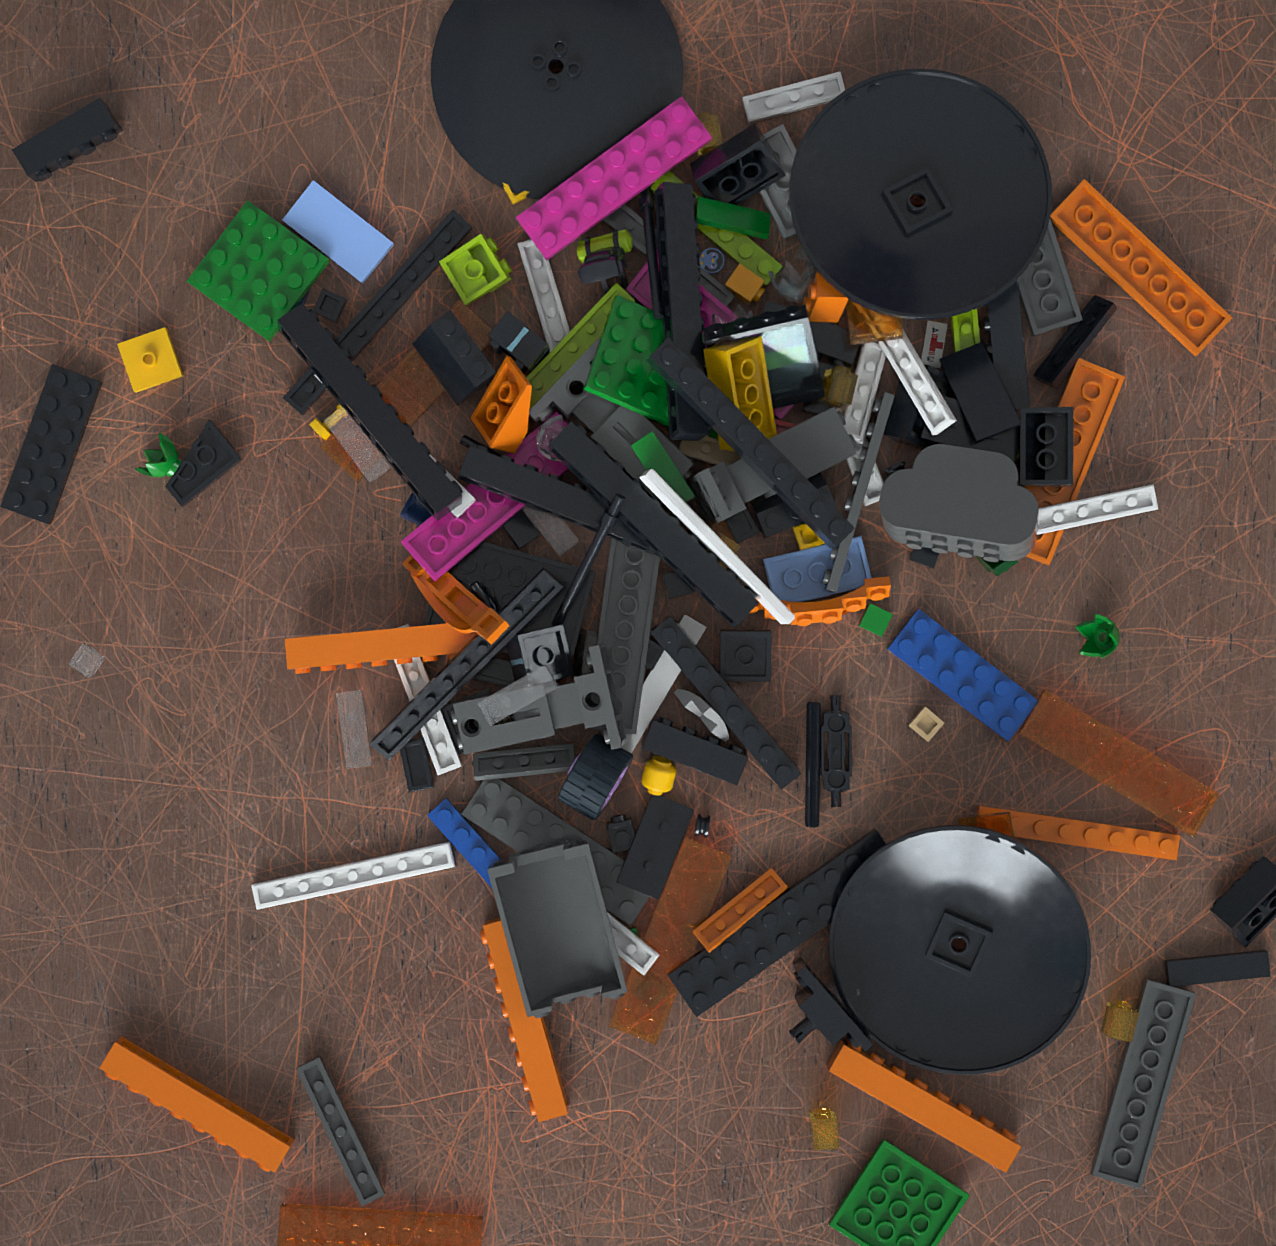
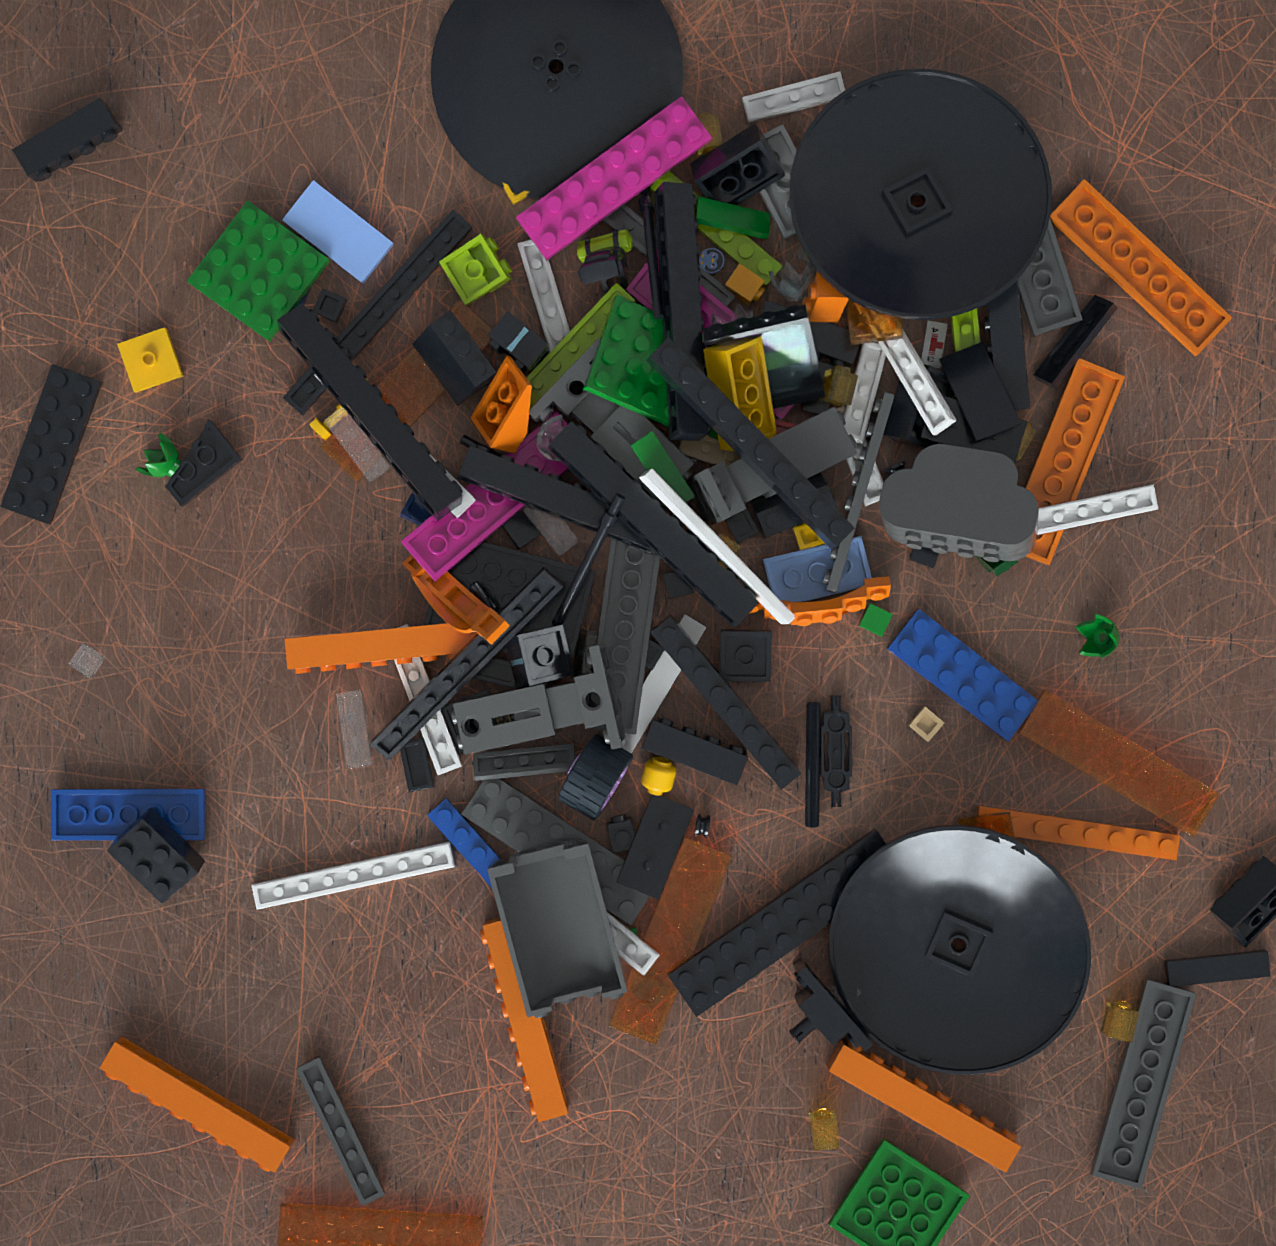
clear tile [477,665,559,726] -> none
light grey brick [674,689,729,742] -> none
orange plate [693,868,788,953] -> none
black slope [1020,407,1073,487] -> none
none -> blue plate [51,788,206,841]
none -> black brick [107,808,205,904]

